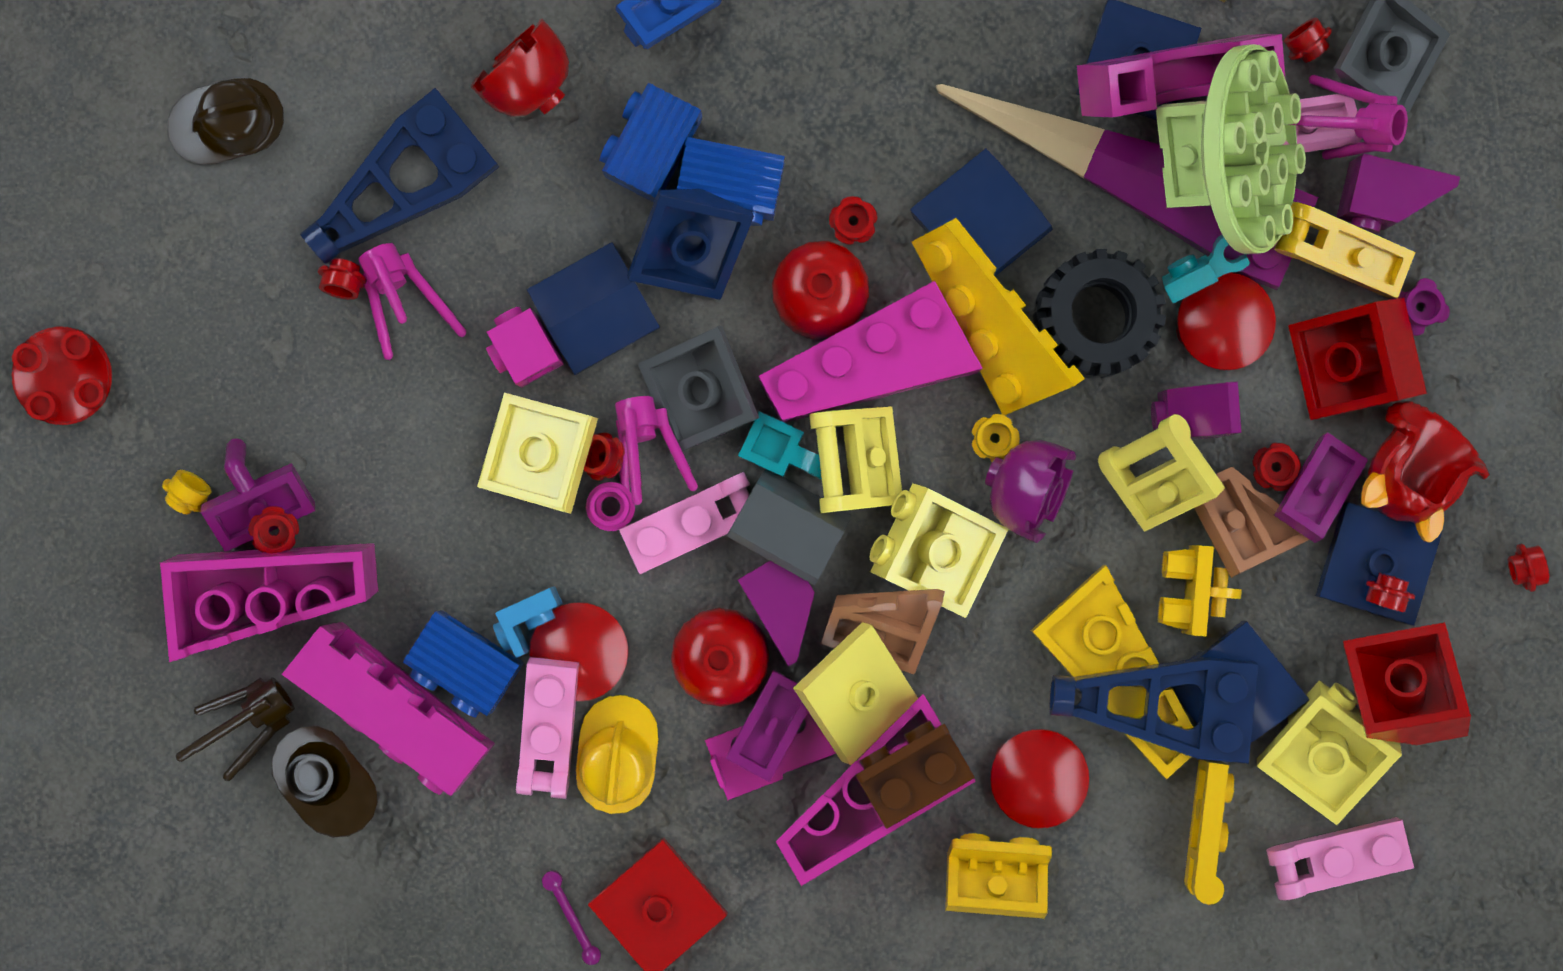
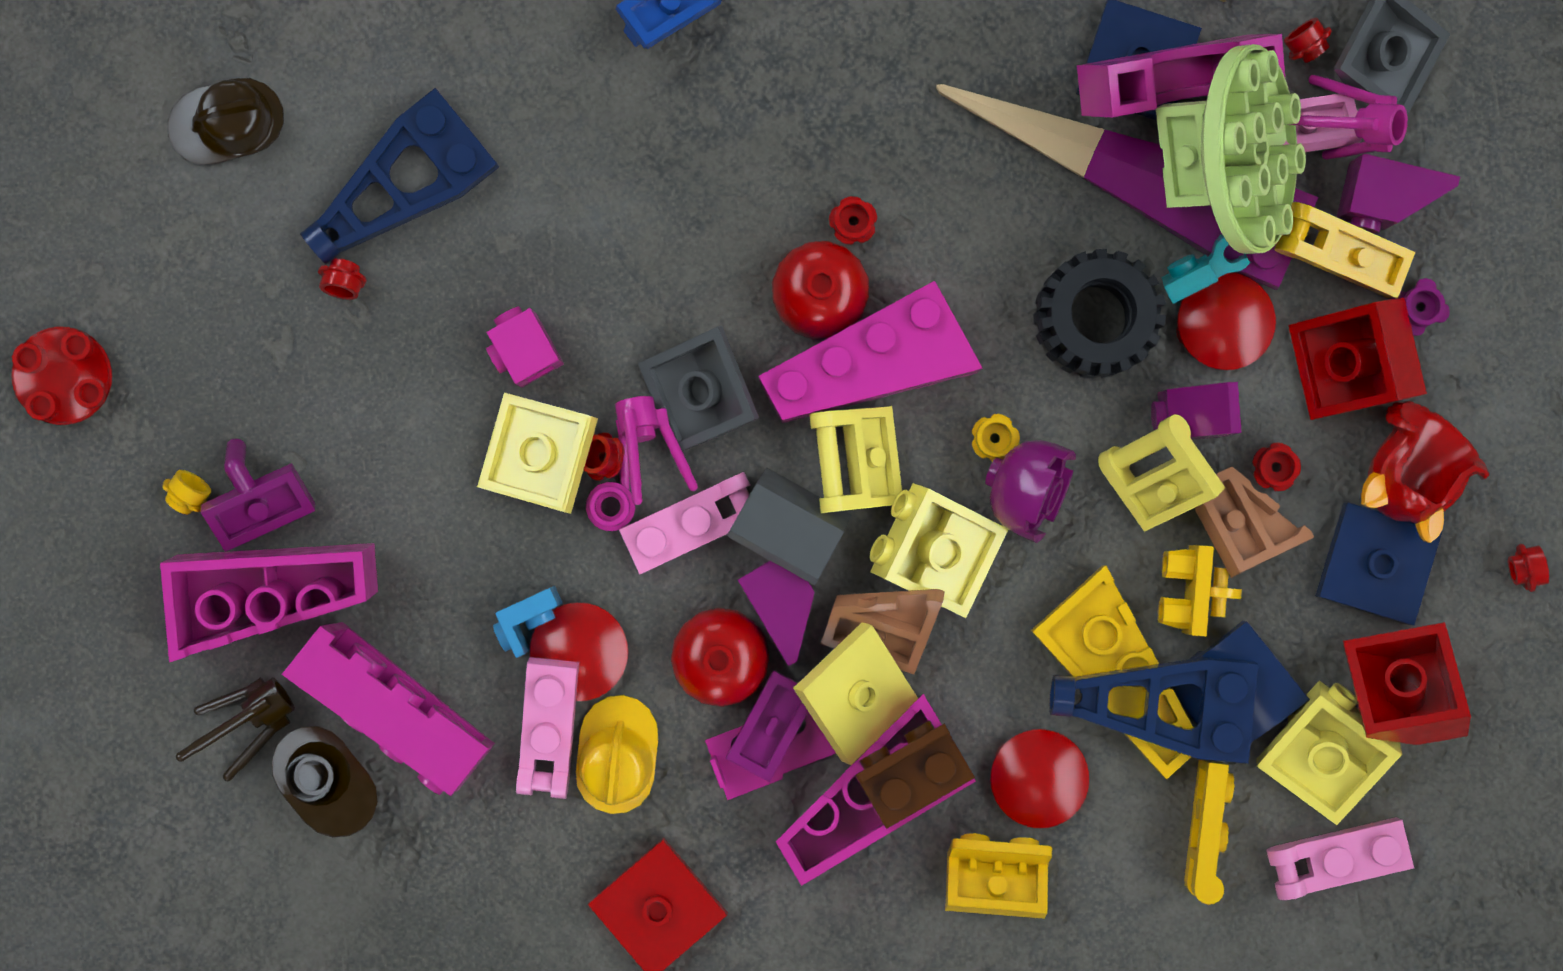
red plate [248,506,299,554] -> none
dark pink plant [358,243,466,360] -> none
blue brick [403,610,524,718] -> none
red cylinder [471,18,569,117] -> none
dark blue slope [527,242,660,375] -> none
magenta hinge [542,870,601,965] -> none
blue brick [599,83,702,203] -> none
dark blue slope [627,189,754,300] -> none
blue brick [677,137,785,226] -> none
teal plate [738,411,822,480] -> none
dark blue slope [910,148,1053,276] -> none
yellow wing [912,218,1085,415] -> none
magenta plate [1274,432,1368,543] -> none
red plate [1365,573,1415,612] -> none

